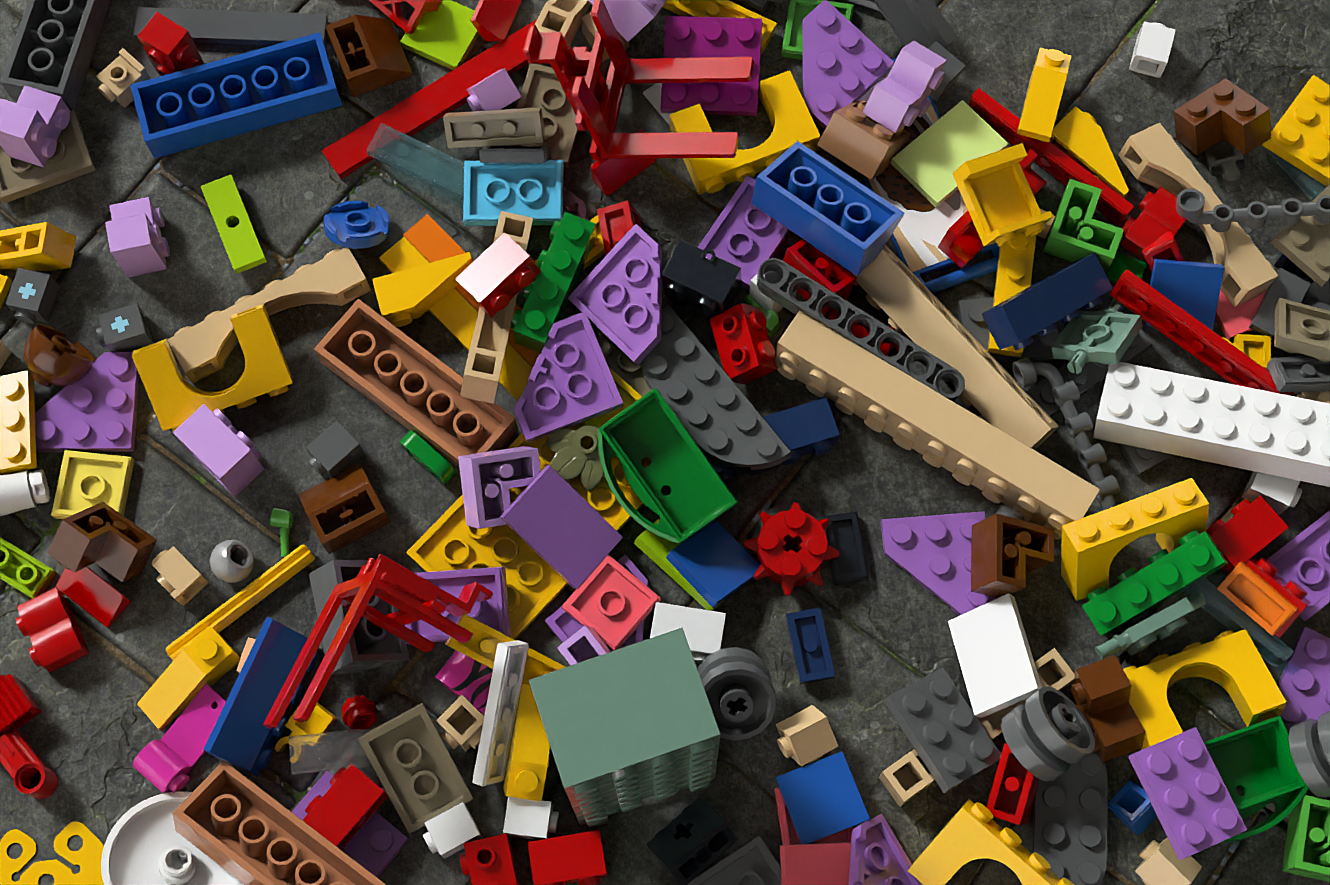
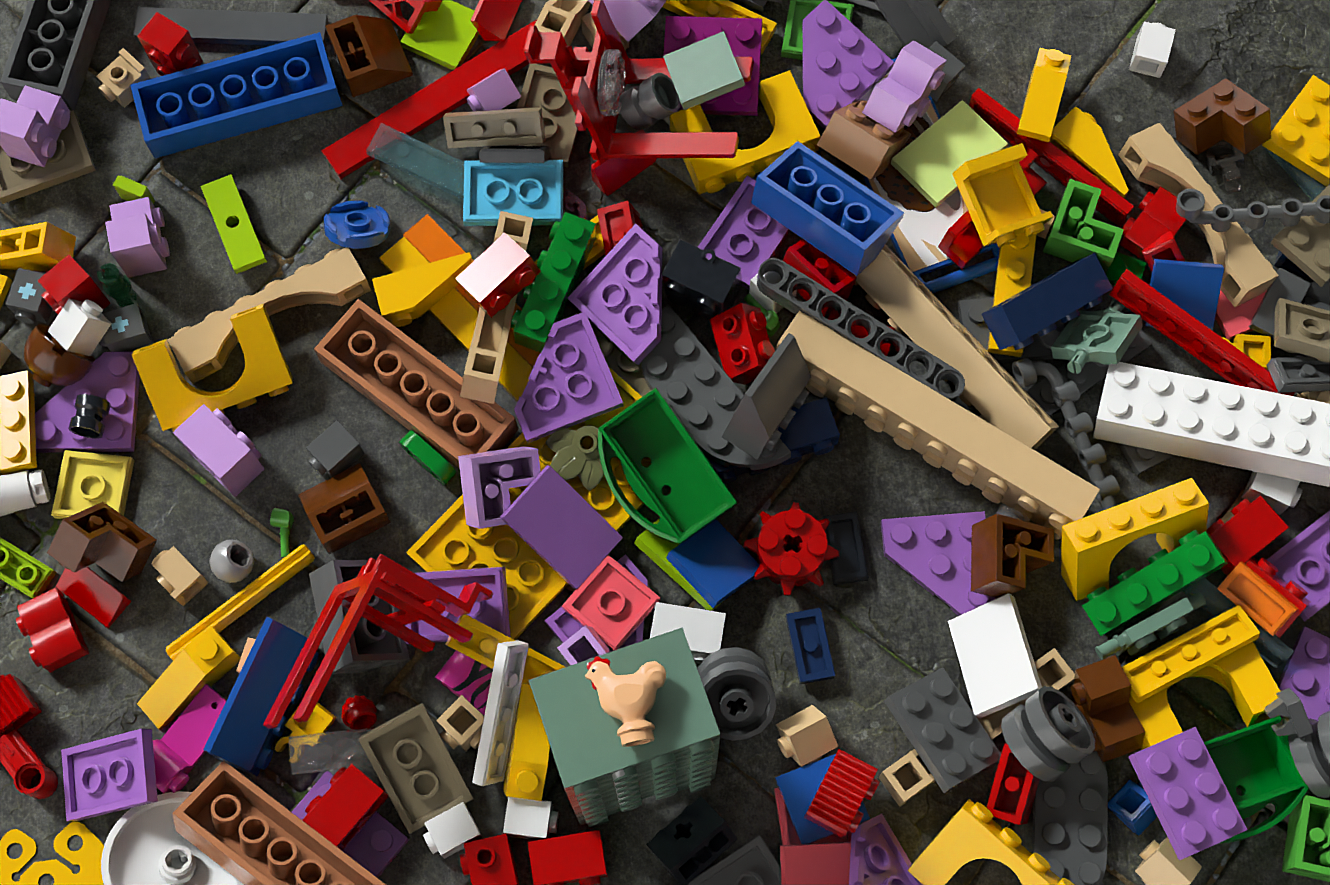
none -> red brick [37,255,111,315]
none -> white brick [48,299,112,356]
none -> medium lavender plate [61,729,158,821]
none -> black wheel [68,394,111,439]
none -> clear green pin [97,263,137,307]
none -> lime tile [113,175,155,204]
none -> light nougat animal [585,656,666,747]
none -> clear tile [597,49,625,117]
none -> flat silver wheel [619,73,681,131]
none -> tile [663,31,745,110]
none -> dark grey slope [722,333,812,459]
none -> red brick [804,749,880,838]
none -> yellow plate [1122,605,1260,704]
none -> dark grey tile [1264,688,1313,738]

